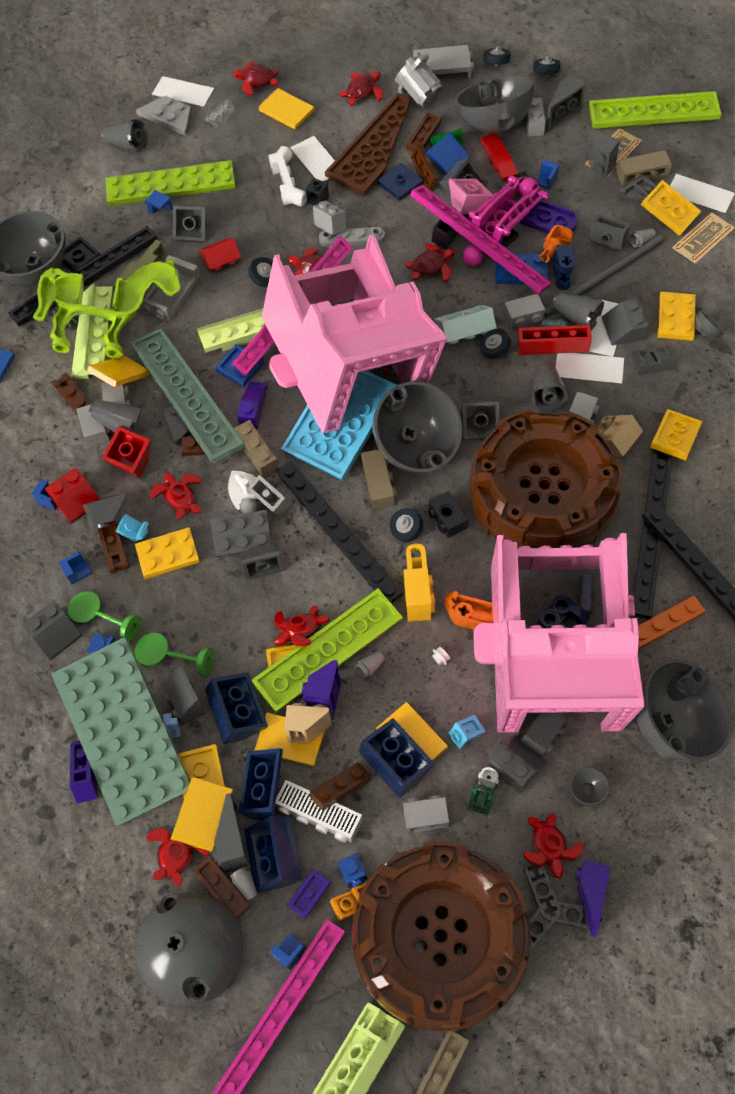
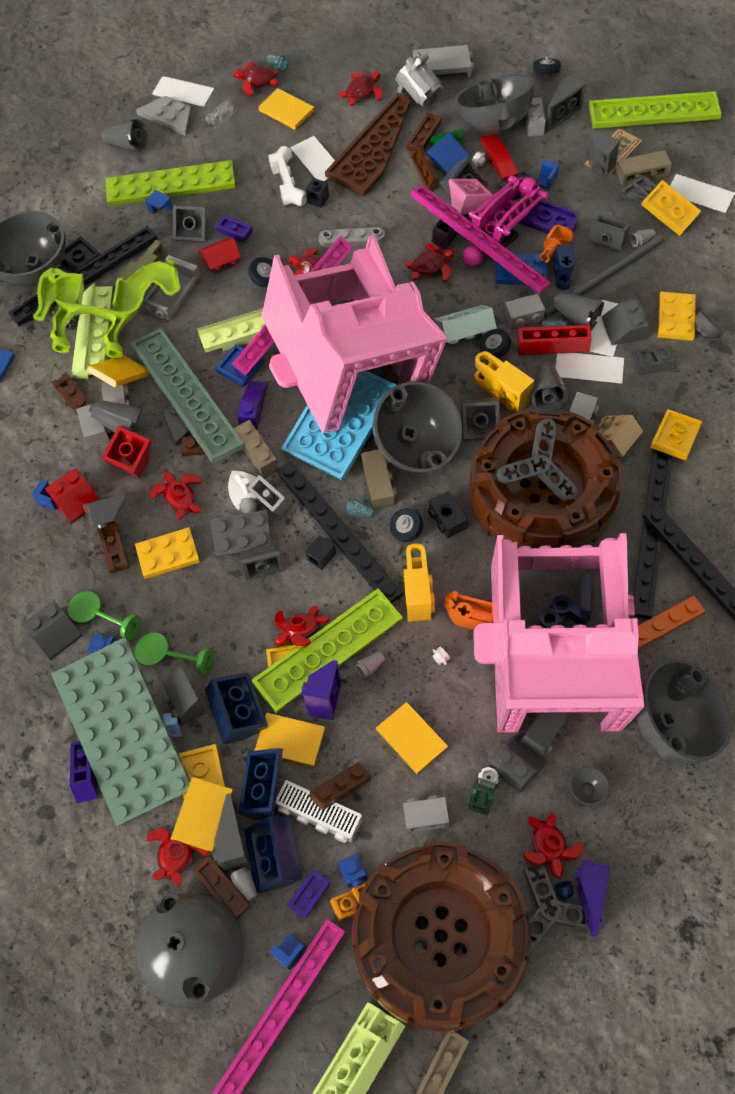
blue panel [59,551,92,585] -> none
medium azure bracket [115,514,149,542] -> none
tan slope [284,703,332,744] -> none
light grey brick [313,201,347,235] -> none
dark blue slope [359,718,435,798] -> none
dark blue plate [378,163,423,201] -> none
medium azure bracket [449,715,486,749] -> none
black wheel [483,46,511,66] -> none
sticker [672,213,735,263] -> none
none -> dark purple plate [216,215,253,242]
none -> clear light blue cone [266,54,289,71]
none -> black brick [305,535,336,570]
none -> clear light blue cone [345,498,374,519]
none -> white plate [472,152,486,167]
none -> yellow brick [474,351,534,413]
none -> dark grey piece [497,418,577,501]
none -> dark blue hinge [555,881,574,900]

